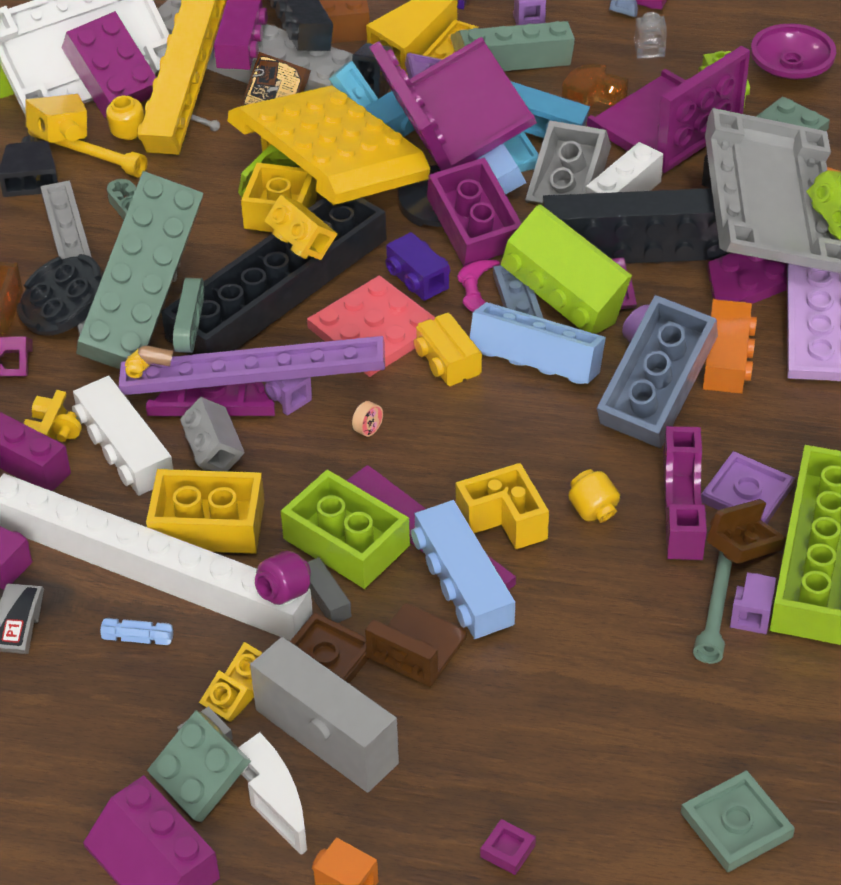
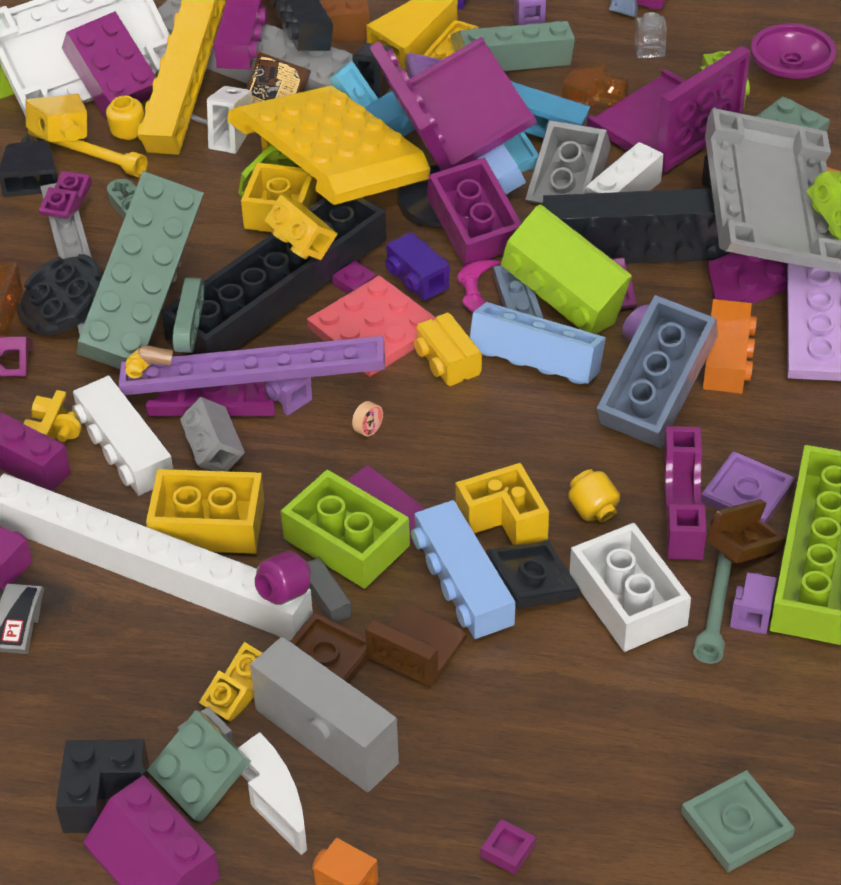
light blue axle [100,618,173,645] -> none
none -> magenta slope [39,171,92,219]
none -> black brick [56,739,150,833]
none -> white torso [207,86,253,154]
none -> magenta plate [332,261,377,294]
none -> black tile [486,541,581,609]
none -> white brick [570,523,691,652]

